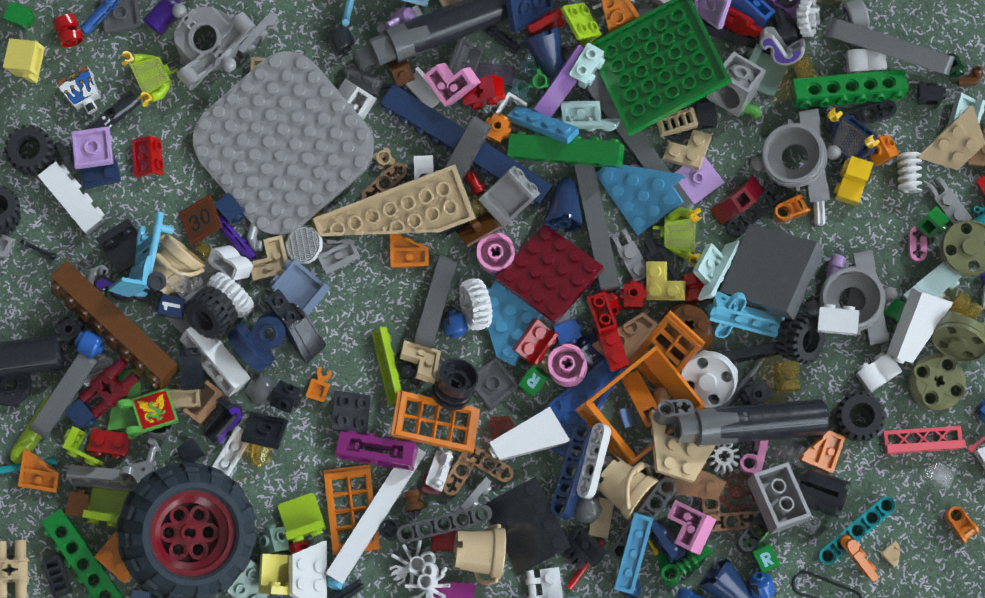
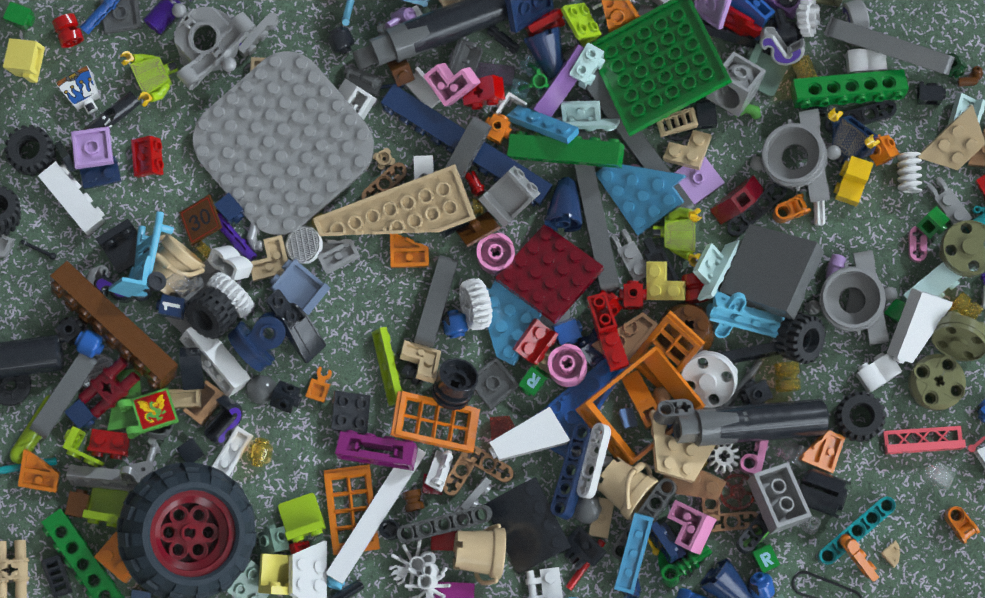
black tile [241,412,288,450] -> none
white brick [817,304,859,336] -> none

